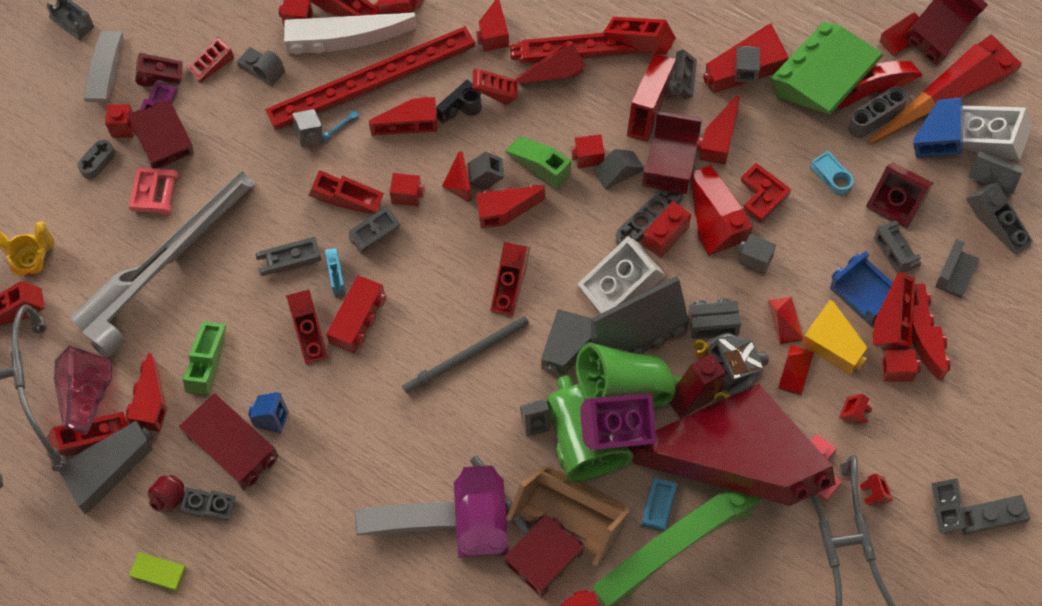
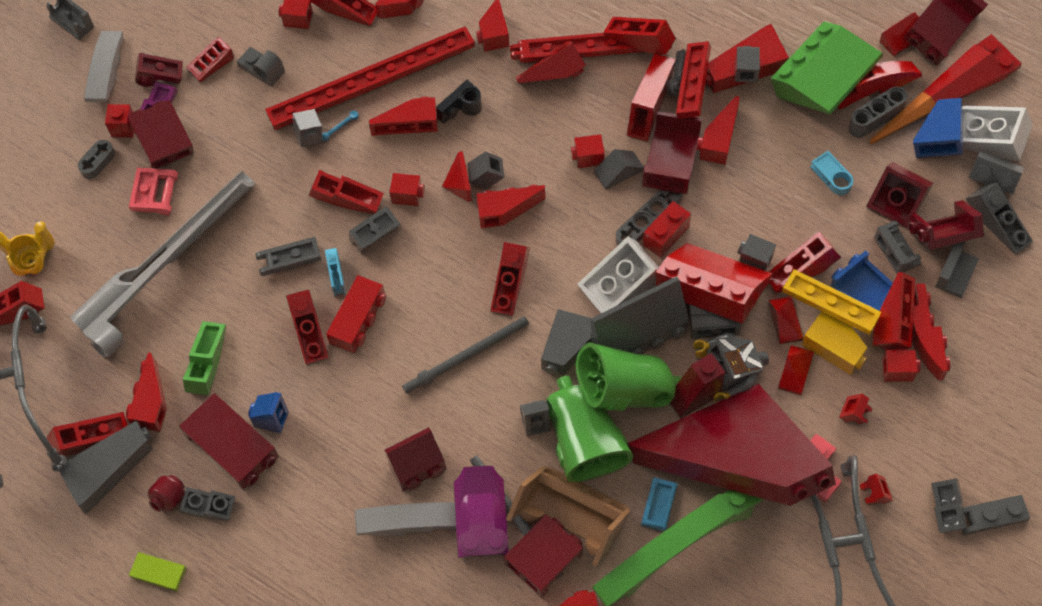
clear pink wedge [54,345,112,434] -> none
white slope [284,13,417,55] -> none
red slope [473,68,517,105] -> none
bright green slope [505,136,571,190] -> none
magenta slope [580,393,657,450] -> none
red wedge [690,165,753,256] -> none
red plate [740,163,791,223] -> none
none -> dark red slope [385,427,446,491]
none -> red slope [656,243,773,324]
none -> red plate [676,41,711,119]
none -> red slope [768,231,842,294]
none -> yellow plate [782,269,881,335]
none -> dark red panel [908,200,984,250]

